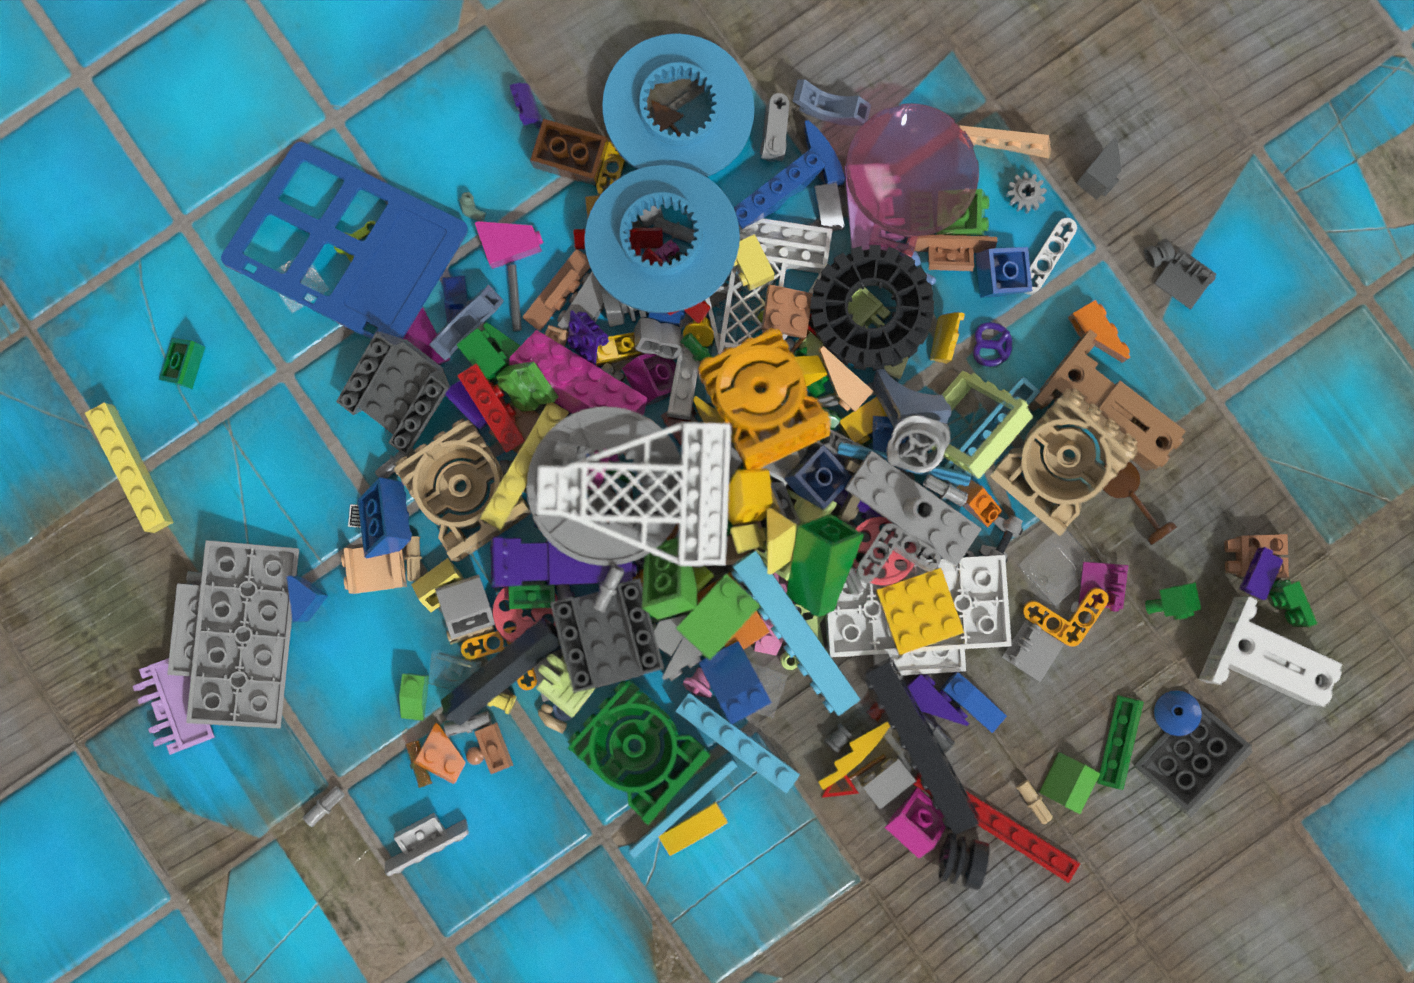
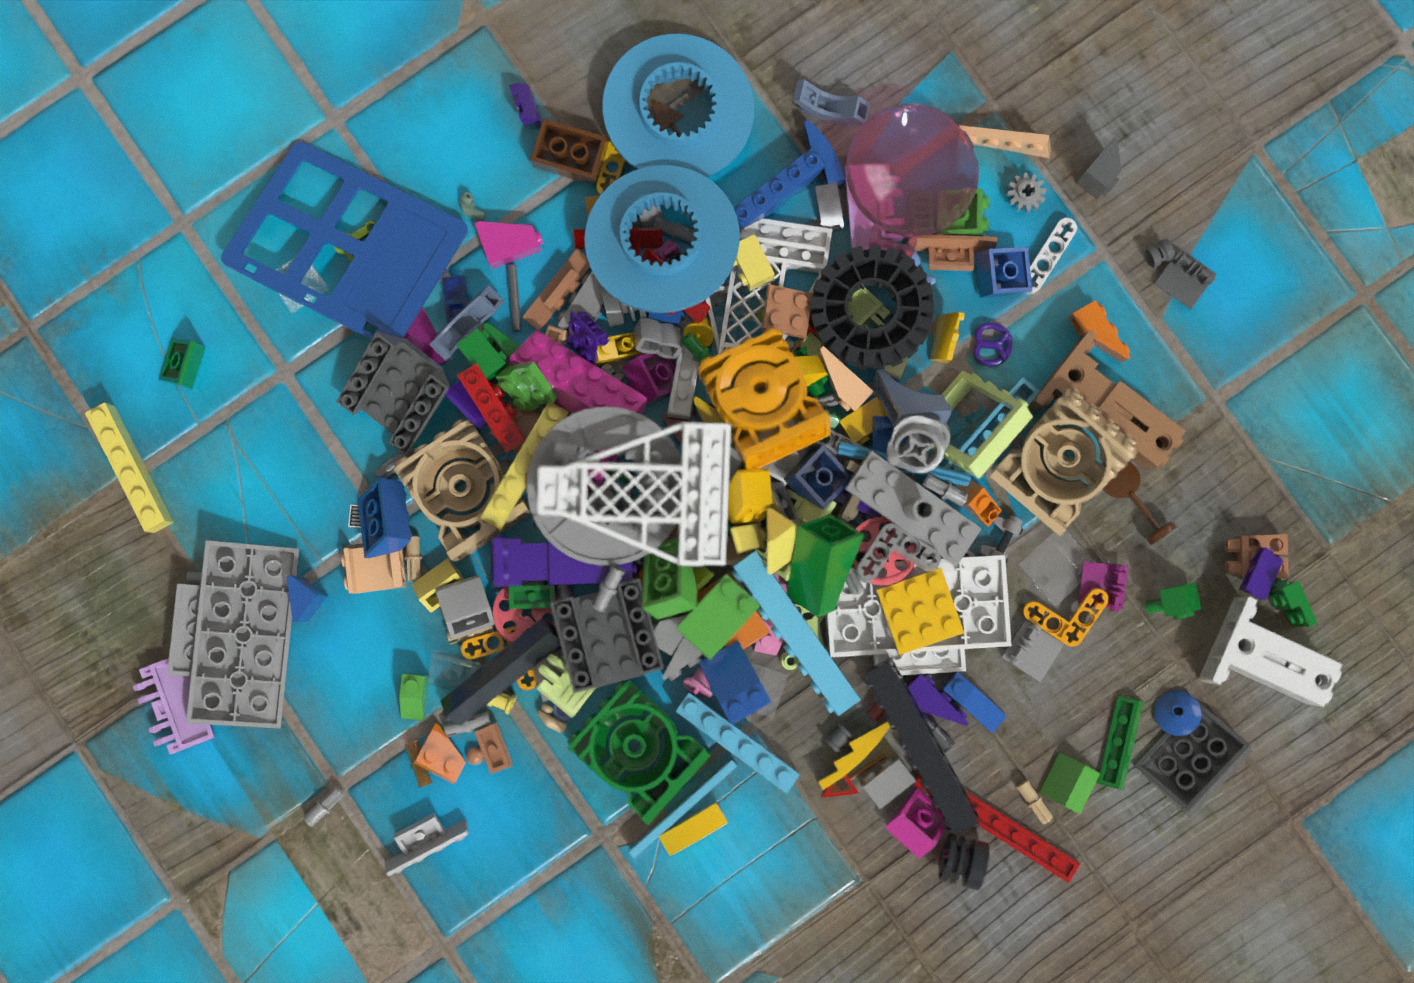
light grey piece [760,93,789,162] -> none

